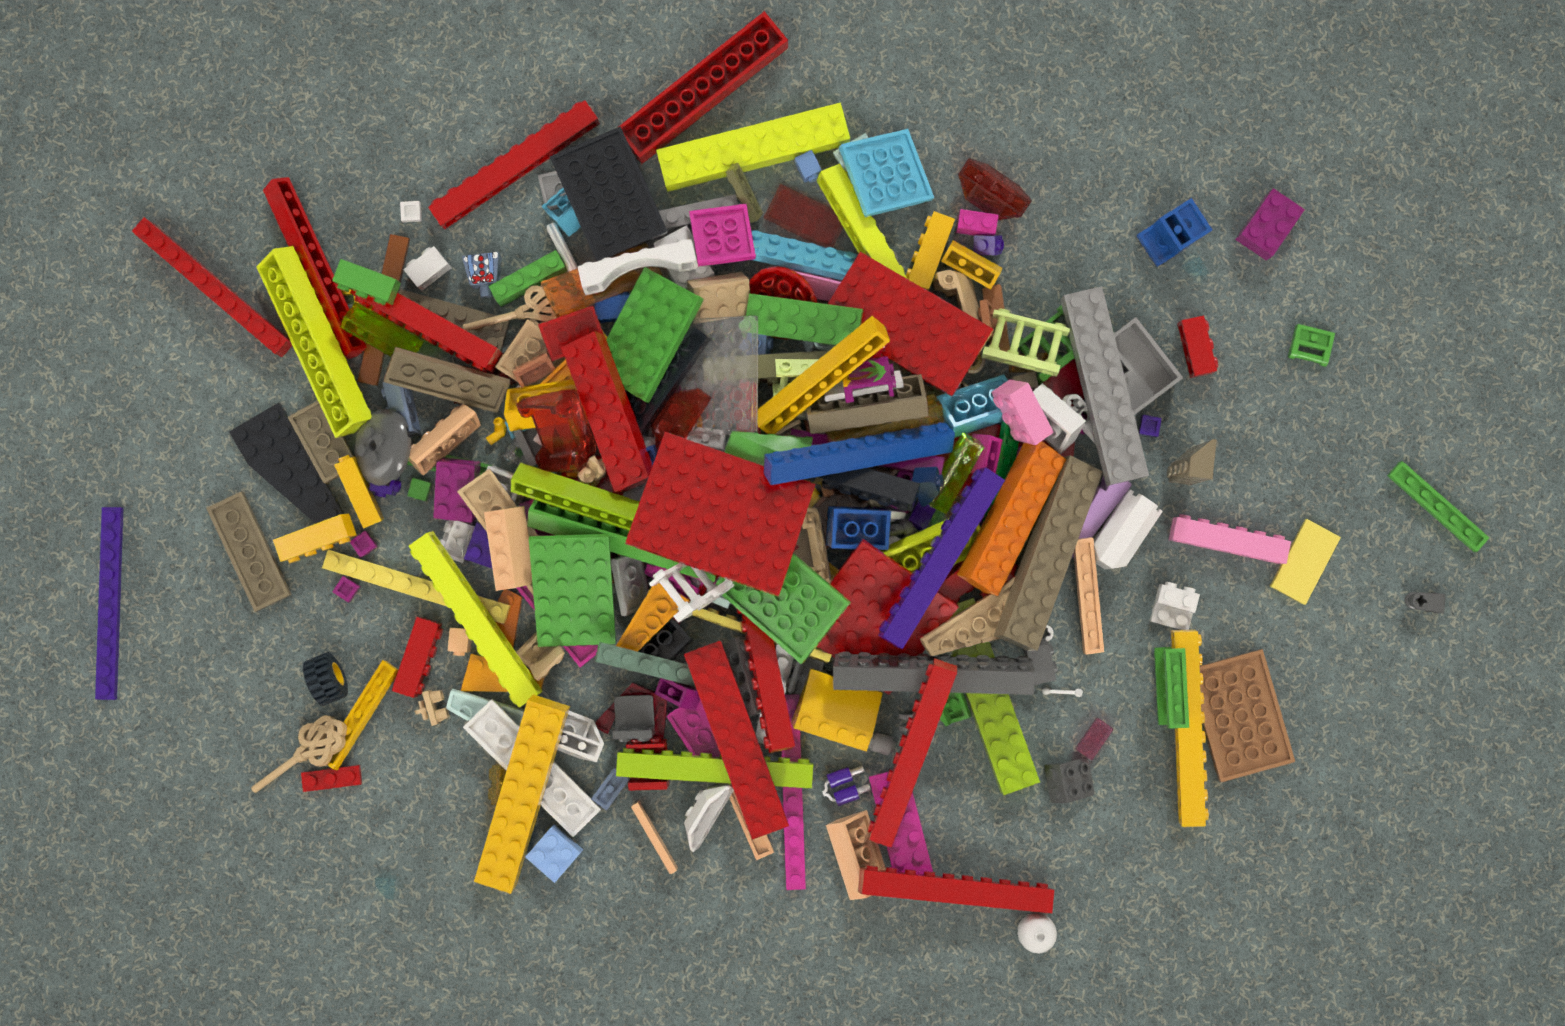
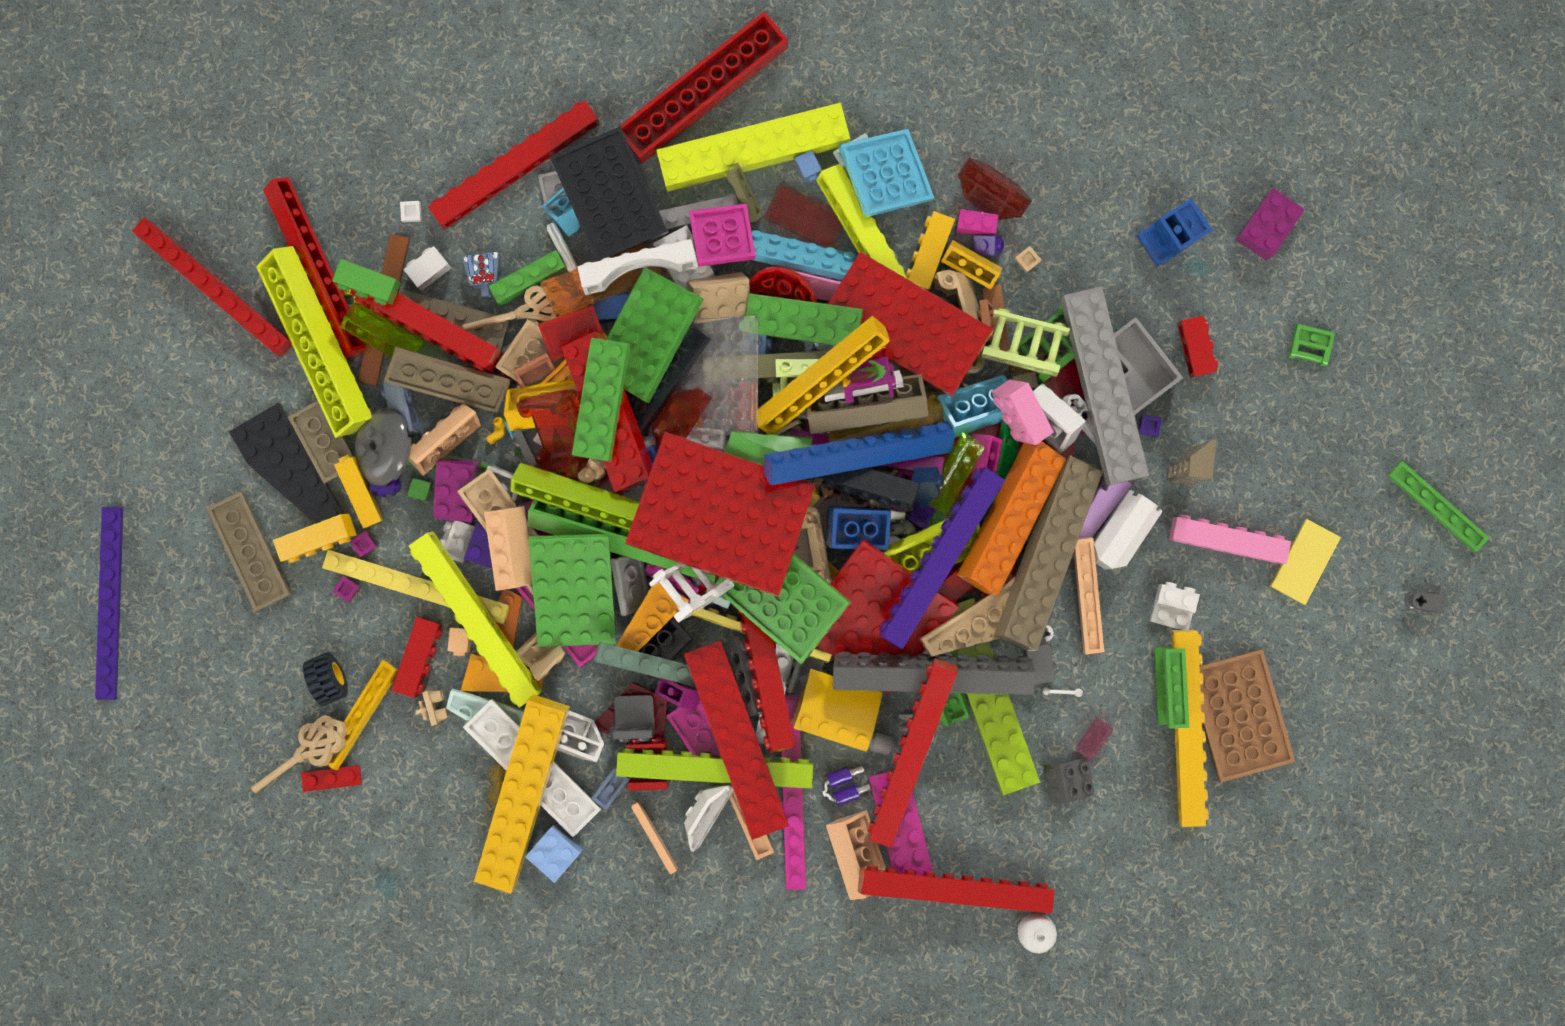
none -> bright green plate [572,338,631,462]
none -> tan plate [1014,246,1042,273]

